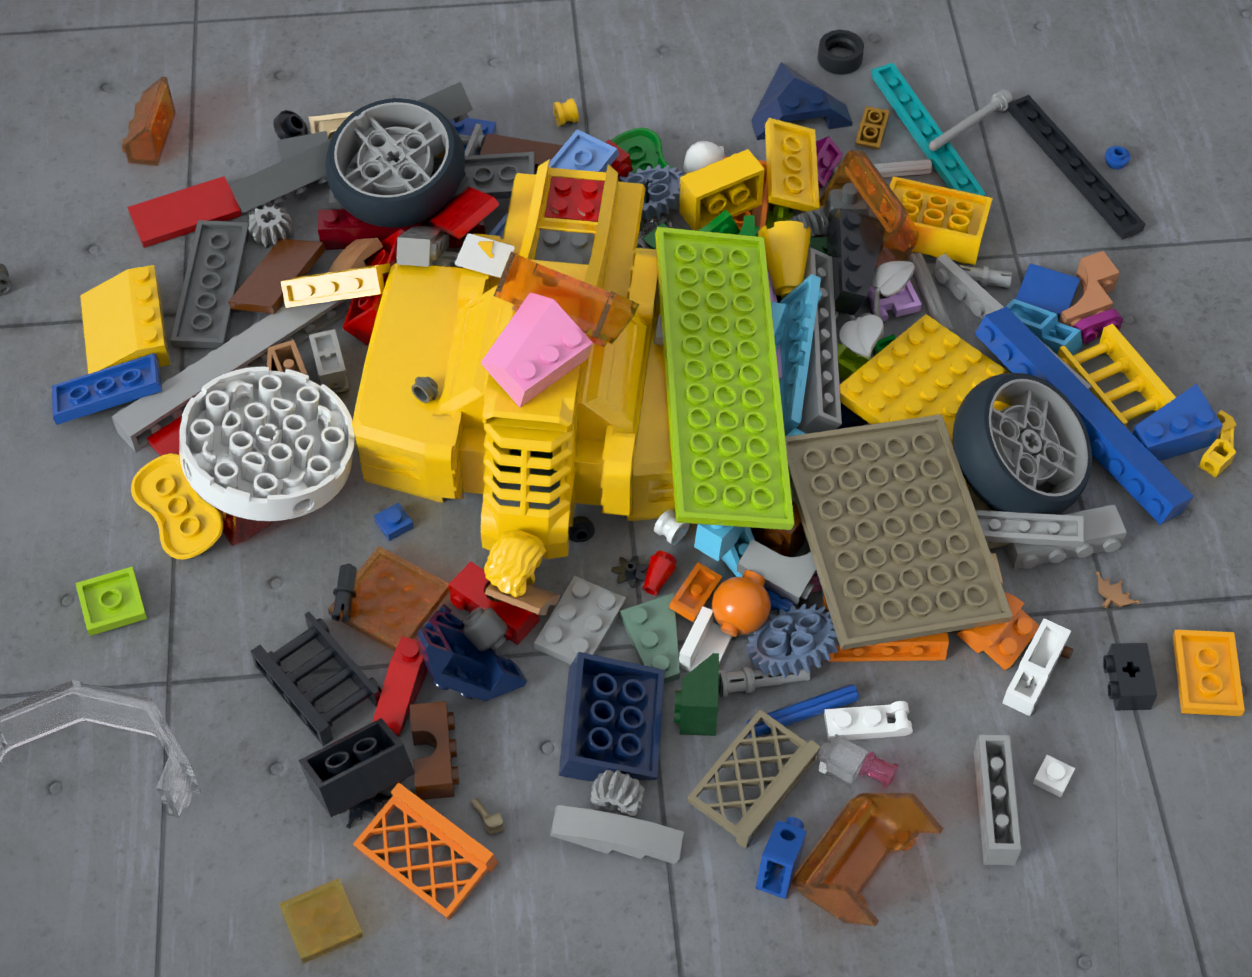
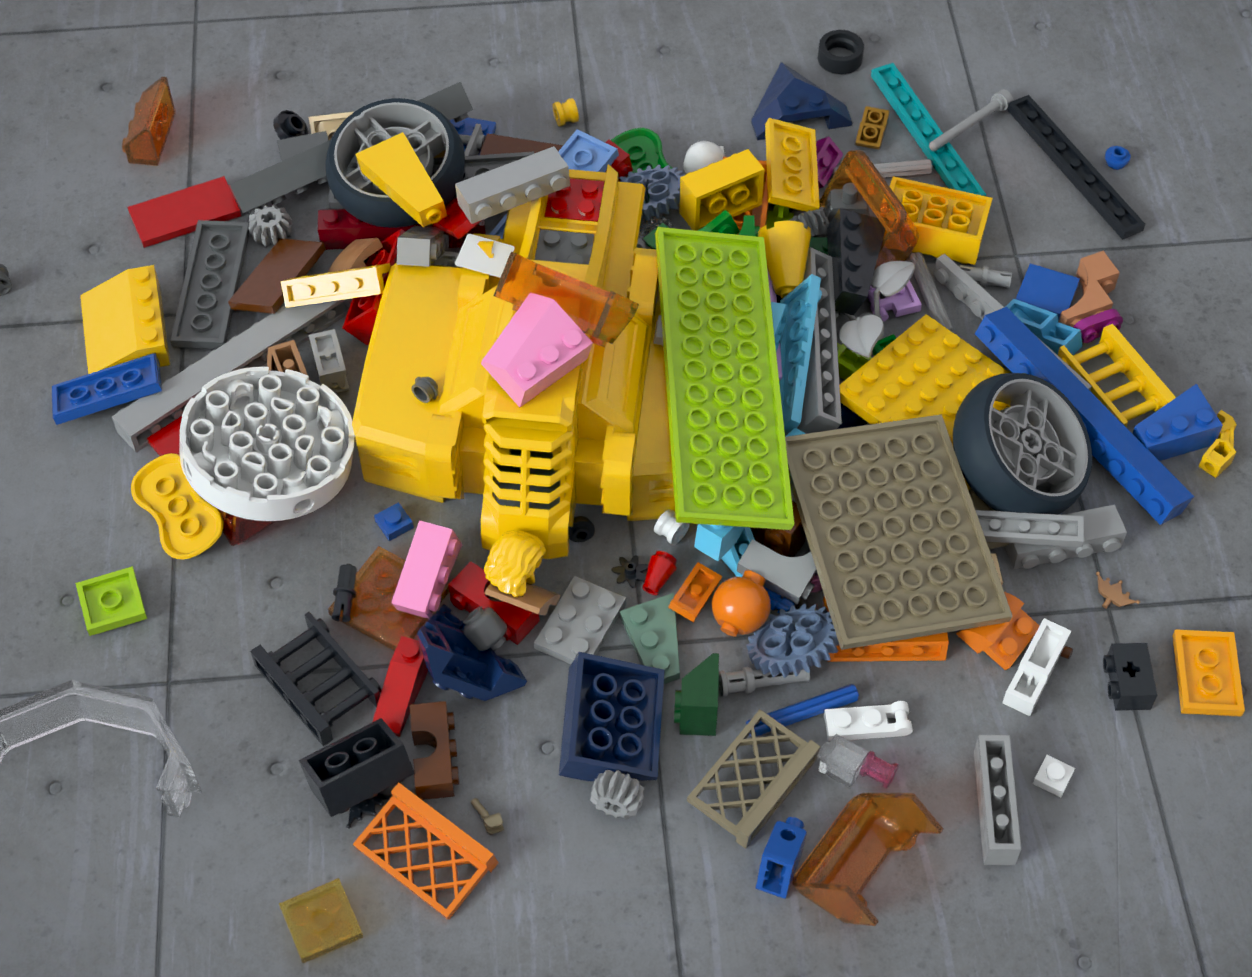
light grey slope [550,805,684,864] -> none
white panel [679,607,733,672] -> none
none -> yellow slope [355,132,447,227]
none -> bright pink wedge [392,520,462,619]
none -> light grey brick [455,146,570,224]

